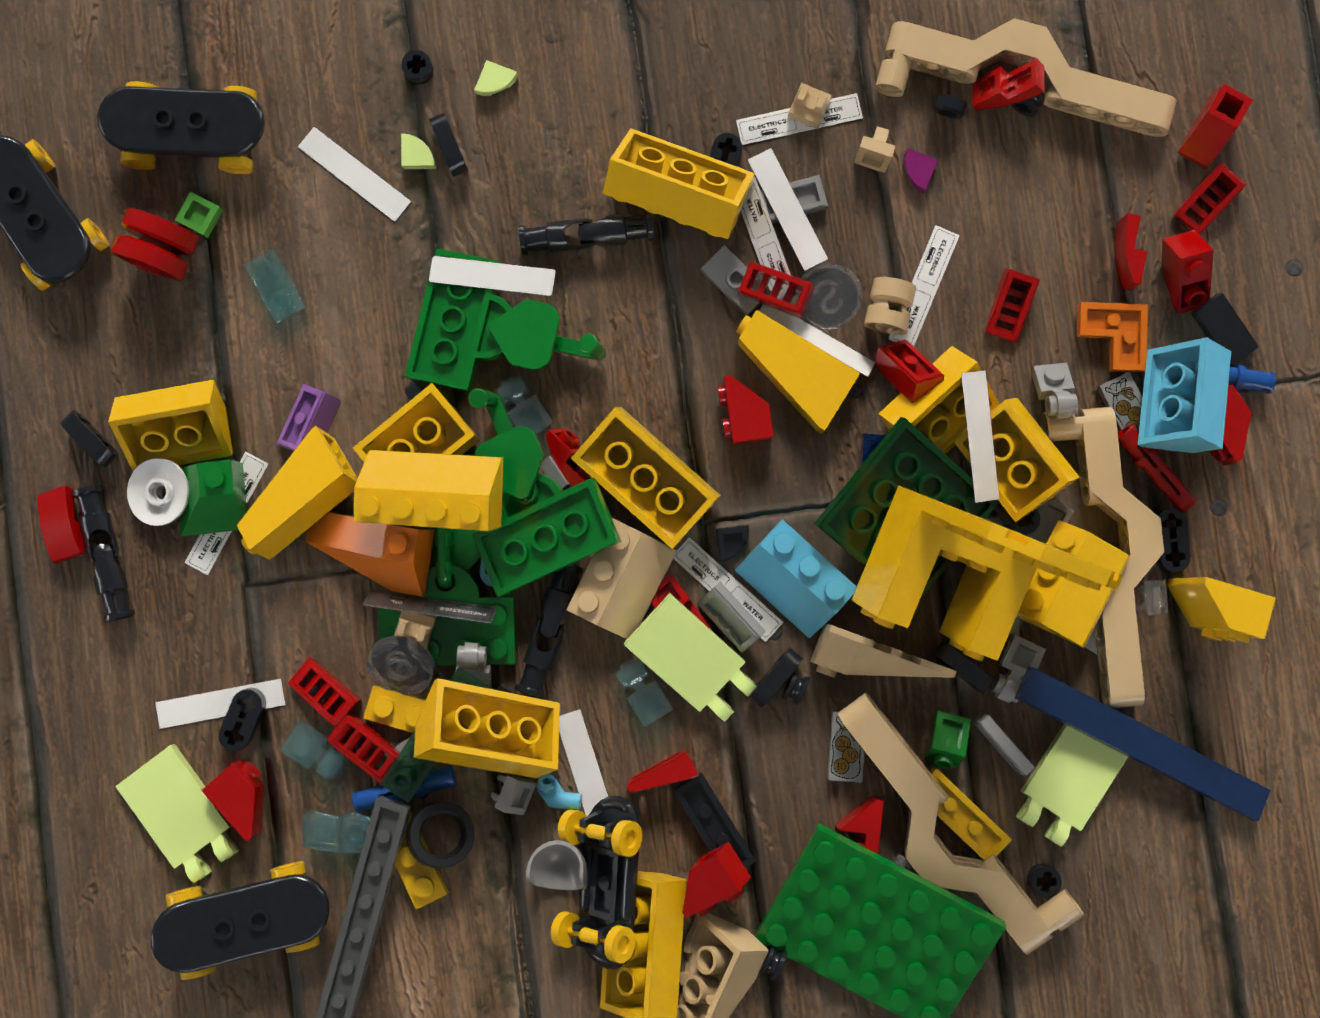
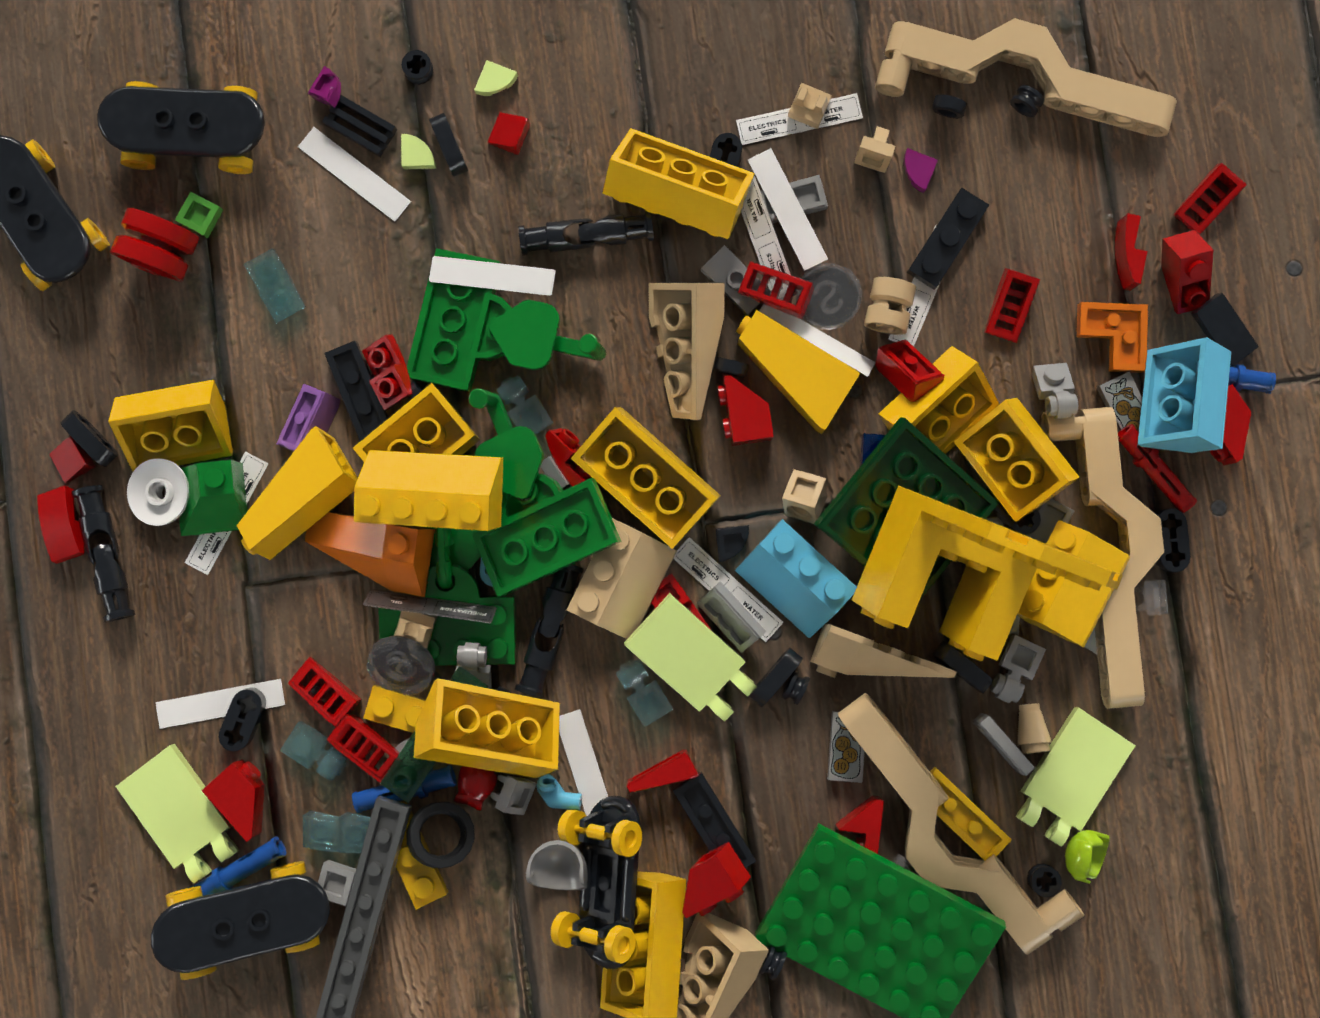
green bracket [924,711,971,769] -> none
white sticker [961,370,999,503] -> none
red slope [972,58,1044,110] -> none
dark blue tile [1015,667,1271,821] -> none
yellow slope [1167,577,1276,643] -> none
red slope [1177,83,1254,169] -> none
none -> red slope [49,436,96,483]
none -> blue pin [188,836,287,895]
none -> magenta tile [308,66,341,108]
none -> light grey tile [318,860,356,906]
none -> black tile [322,94,397,158]
none -> black plate [324,341,388,441]
none -> red slope [362,334,412,410]
none -> red animal [454,766,497,811]
none -> red slope [487,112,530,155]
none -> tan wedge [649,283,724,420]
none -> black tile [714,357,749,378]
none -> tan brick [782,469,827,524]
none -> black plate [906,187,989,290]
none -> tan cone [1017,703,1052,754]
none -> lime hair [1065,830,1110,884]

